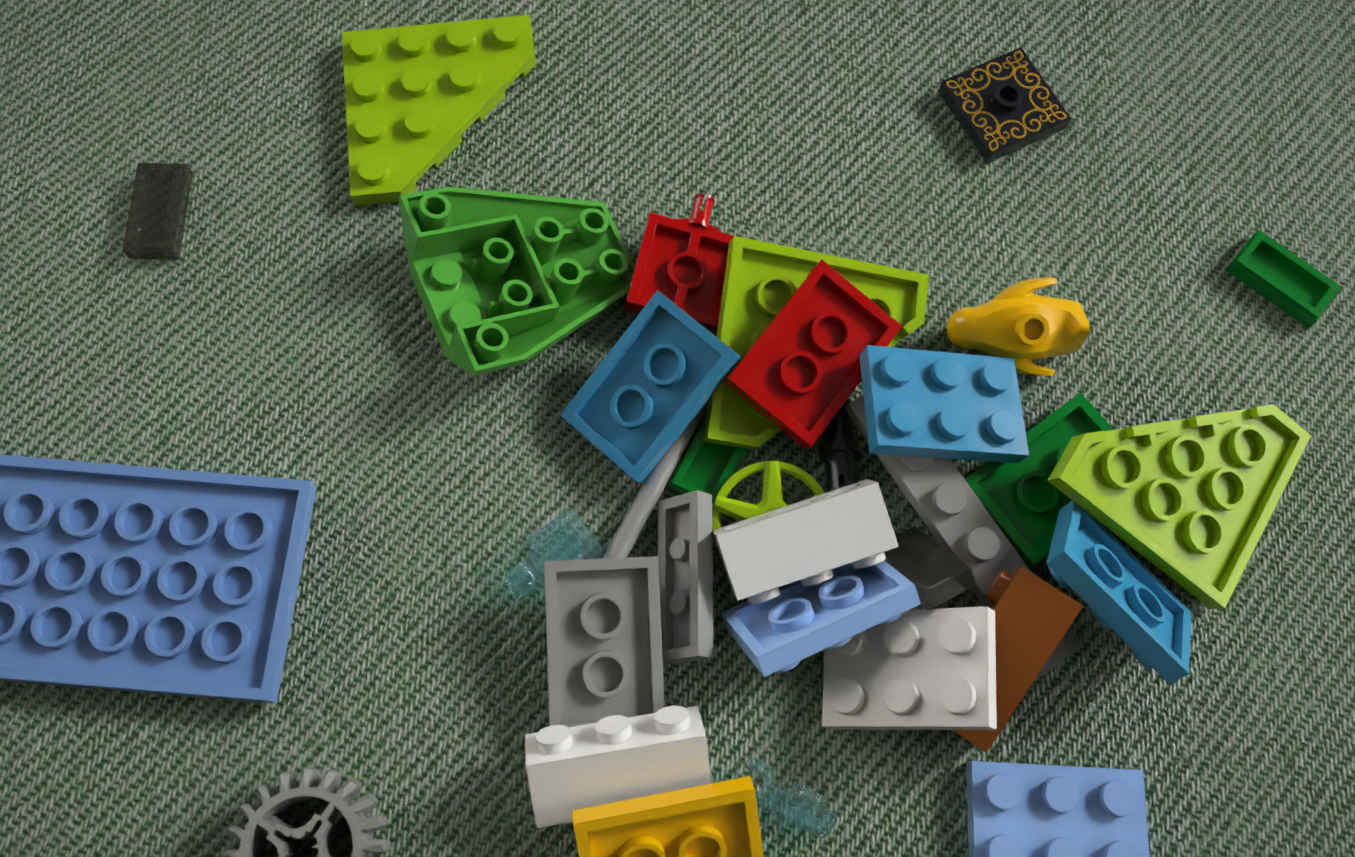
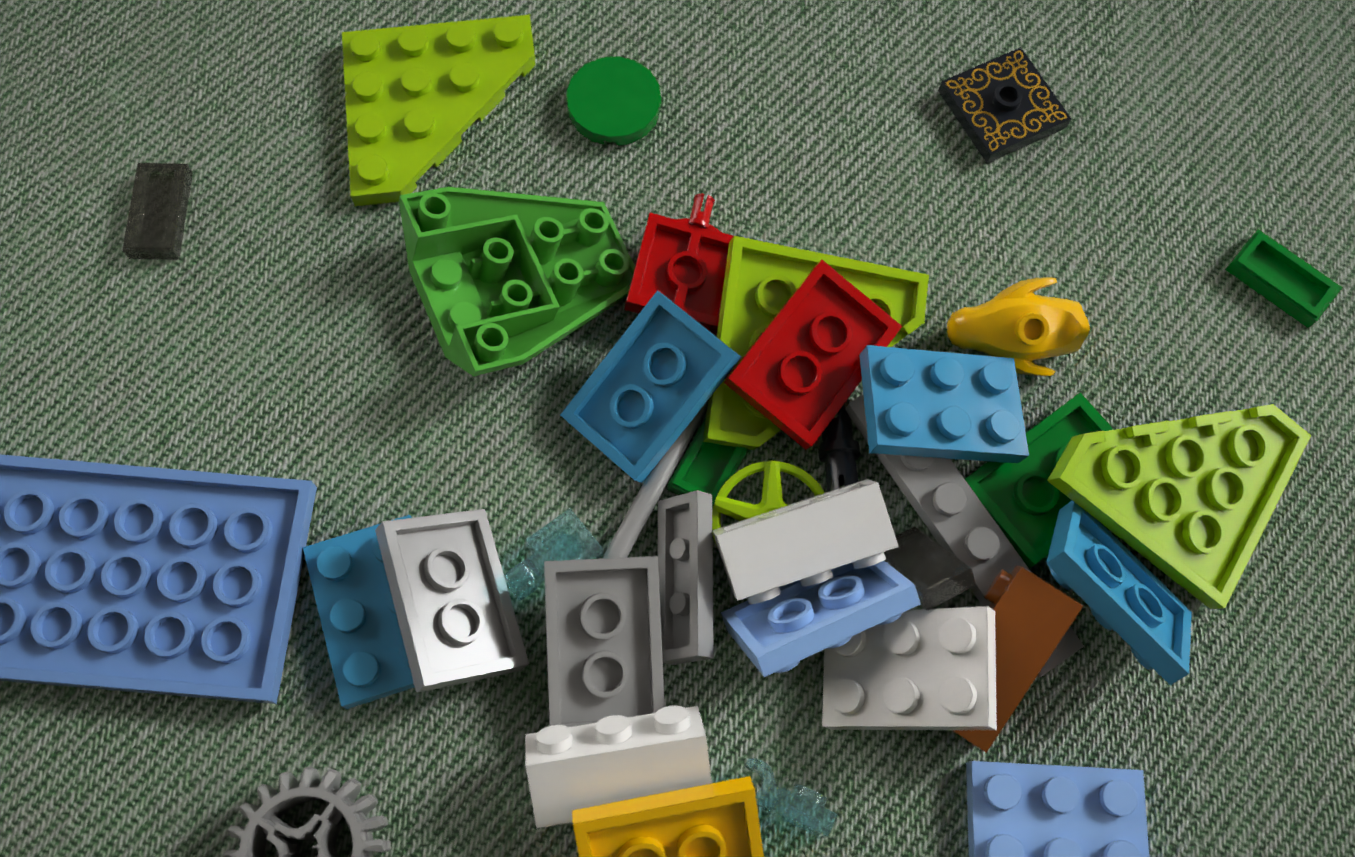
none -> dark azure plate [303,515,415,710]
none -> light grey plate [375,509,529,693]
none -> green tile [566,56,661,146]

